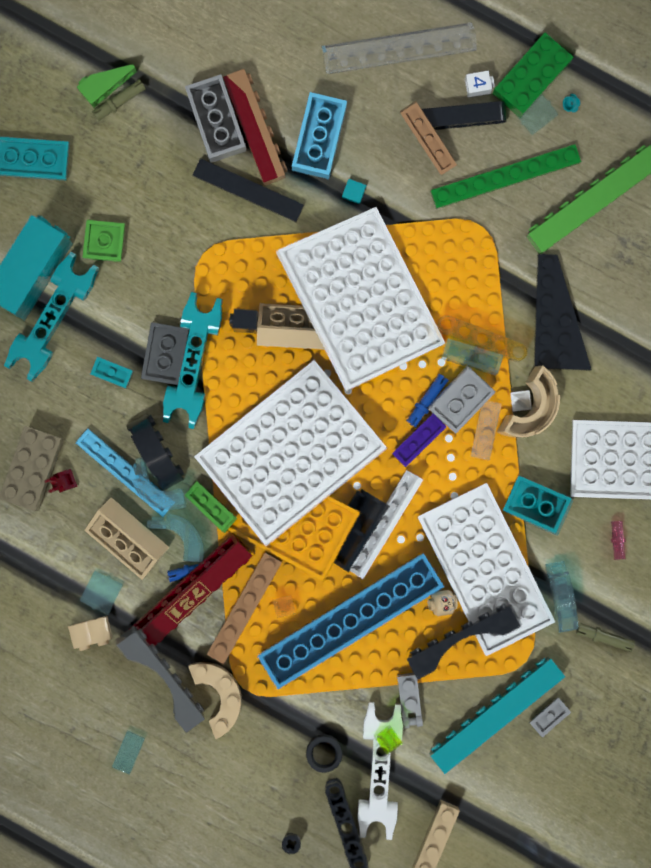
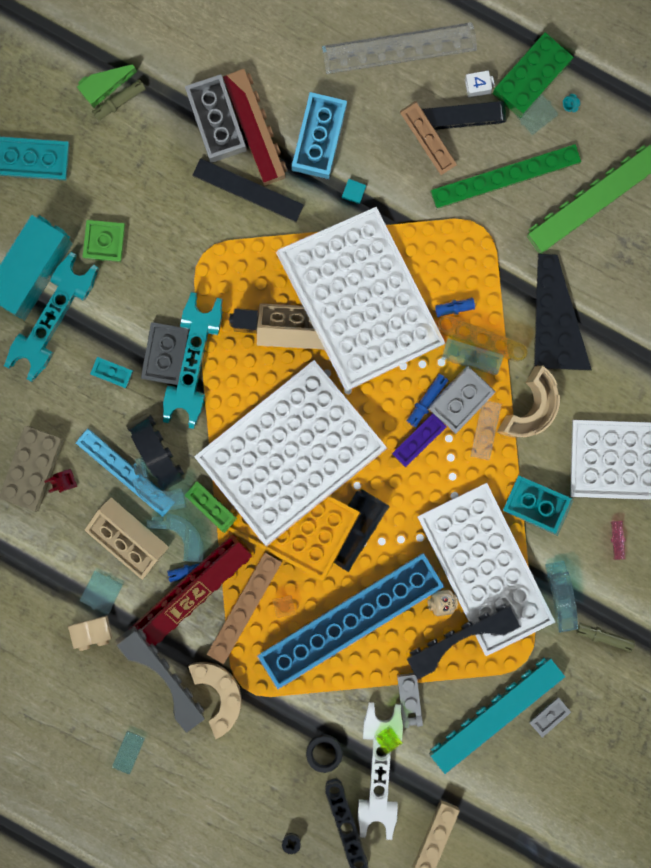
white plate [350,470,423,579] -> none
white tile [510,390,532,412] -> none
none -> blue pin [435,298,475,317]

